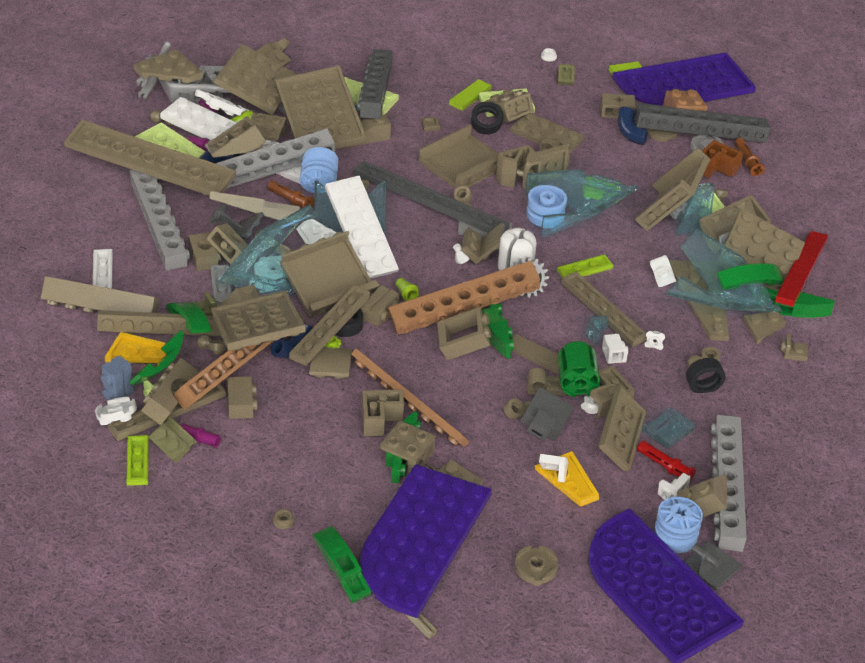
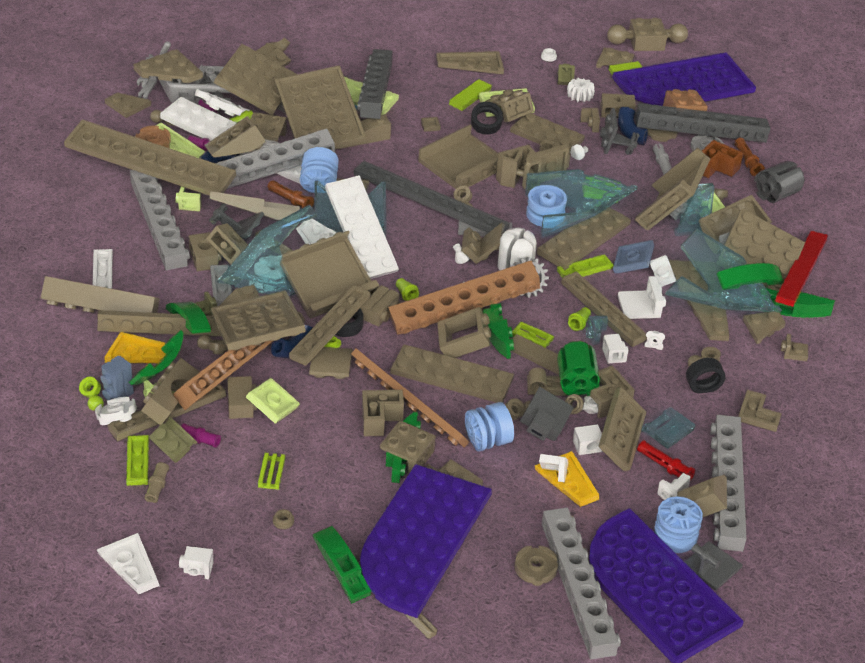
none -> lime plate [79,377,104,411]
none -> white wing [97,533,159,594]
none -> dark tan wing [105,93,151,118]
none -> medium nougat plate [136,126,171,148]
none -> dark tan pin [145,462,169,503]
none -> yellowish green bracket [176,186,201,211]
none -> white brick [179,546,213,579]
none -> yellowish green plate [246,378,300,424]
none -> lime tile [258,453,285,490]
none -> dark tan plate [390,344,514,403]
none -> dark tan wing [436,51,504,75]
none -> light blue wheel [465,402,514,451]
none -> lime tile [512,322,554,348]
none -> dark tan plate [537,204,631,270]
none -> light grey brick [542,508,621,660]
none -> dark tan plate [565,394,584,414]
none -> white gear [567,78,595,103]
none -> lime cone [568,307,591,331]
none -> white rock [570,144,588,160]
none -> white brick [573,424,602,455]
none -> dark tan bracket [580,108,600,132]
none -> dark tan wing [596,47,635,68]
none -> dark grey plate [600,108,640,155]
none -> dark tan brick [607,18,688,51]
none -> sand blue tile [613,240,654,273]
none -> white bracket [617,276,666,319]
none -> light grey pin [653,143,672,175]
none -> dark tan plate [738,390,782,432]
none -> dark grey cylinder [754,161,805,203]

